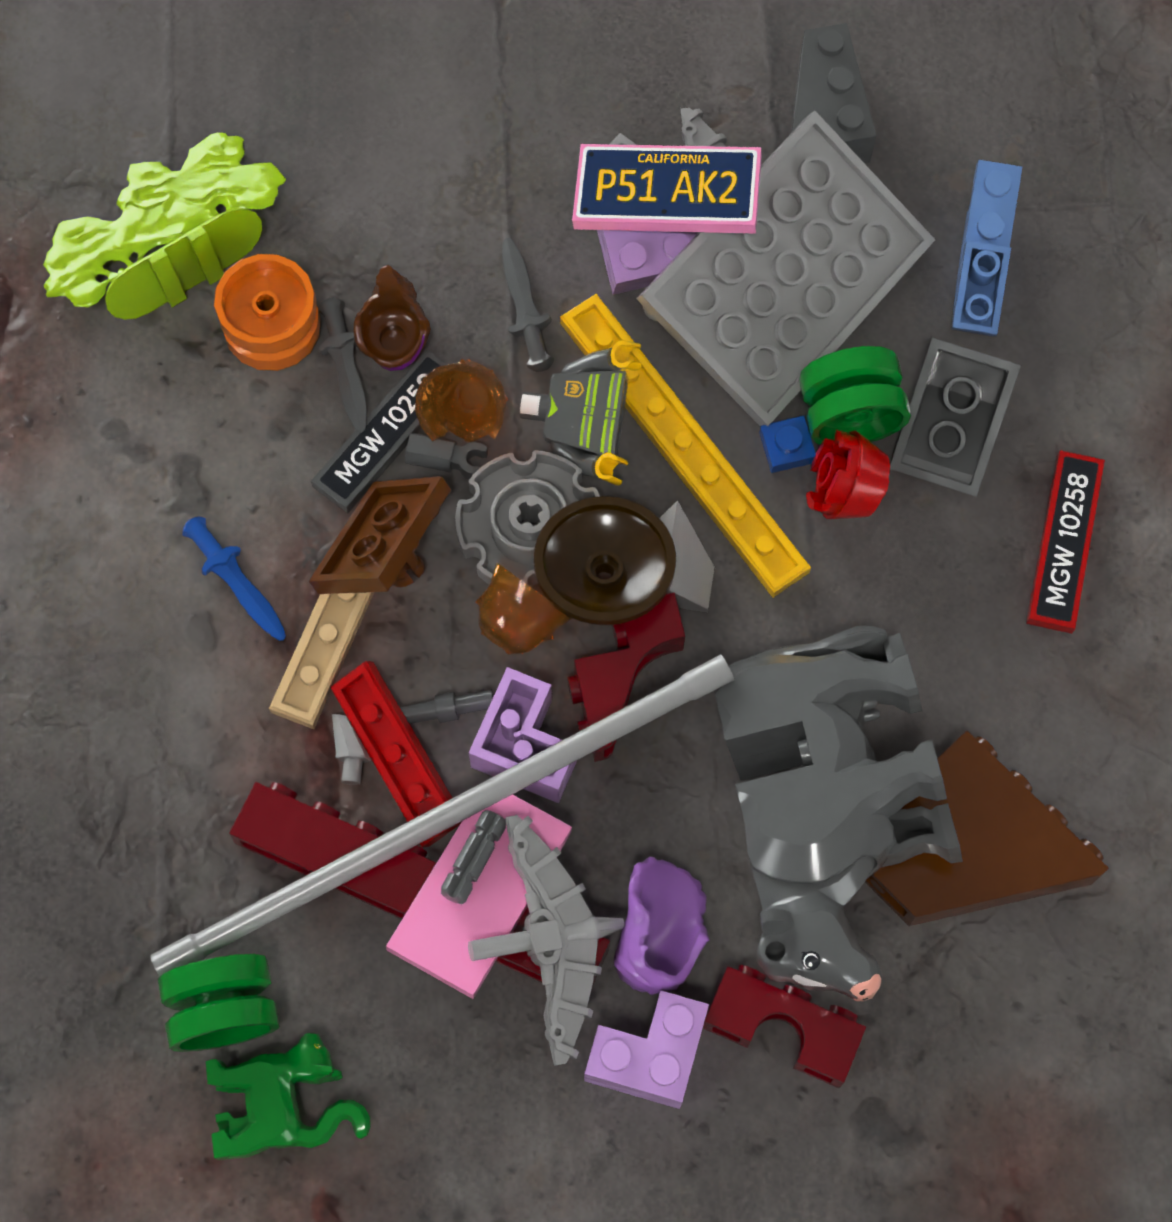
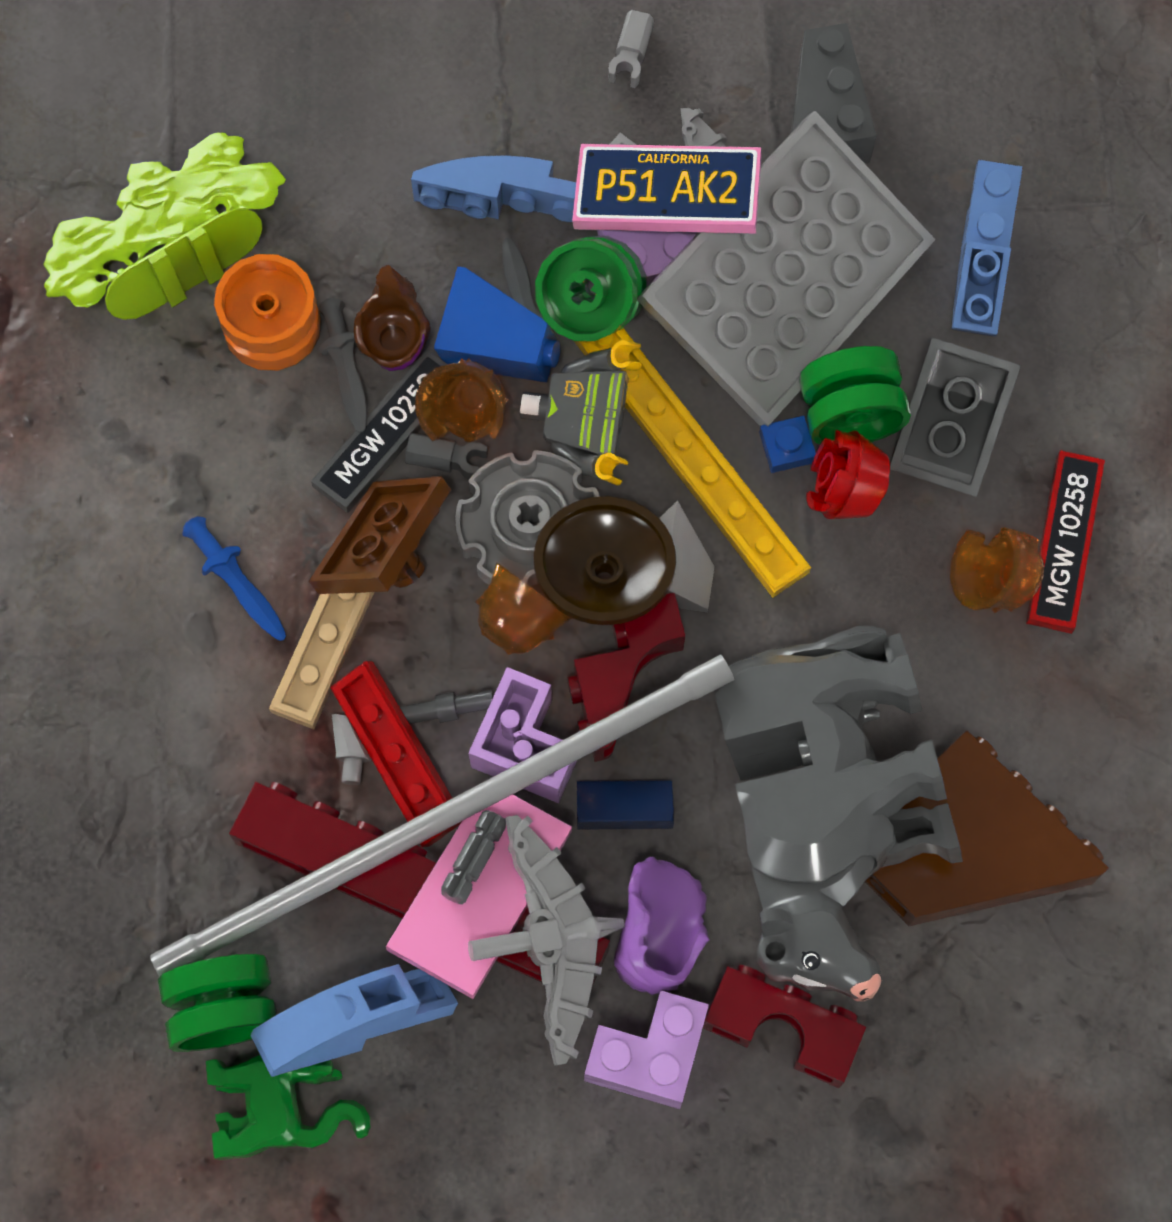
none -> medium blue slope [251,964,458,1077]
none -> medium blue slope [411,156,576,222]
none -> blue slope [434,266,560,382]
none -> green wheel [535,236,647,341]
none -> dark blue slope [577,781,674,830]
none -> light grey bar [608,10,654,88]
none -> clear orange helmet [950,527,1044,613]

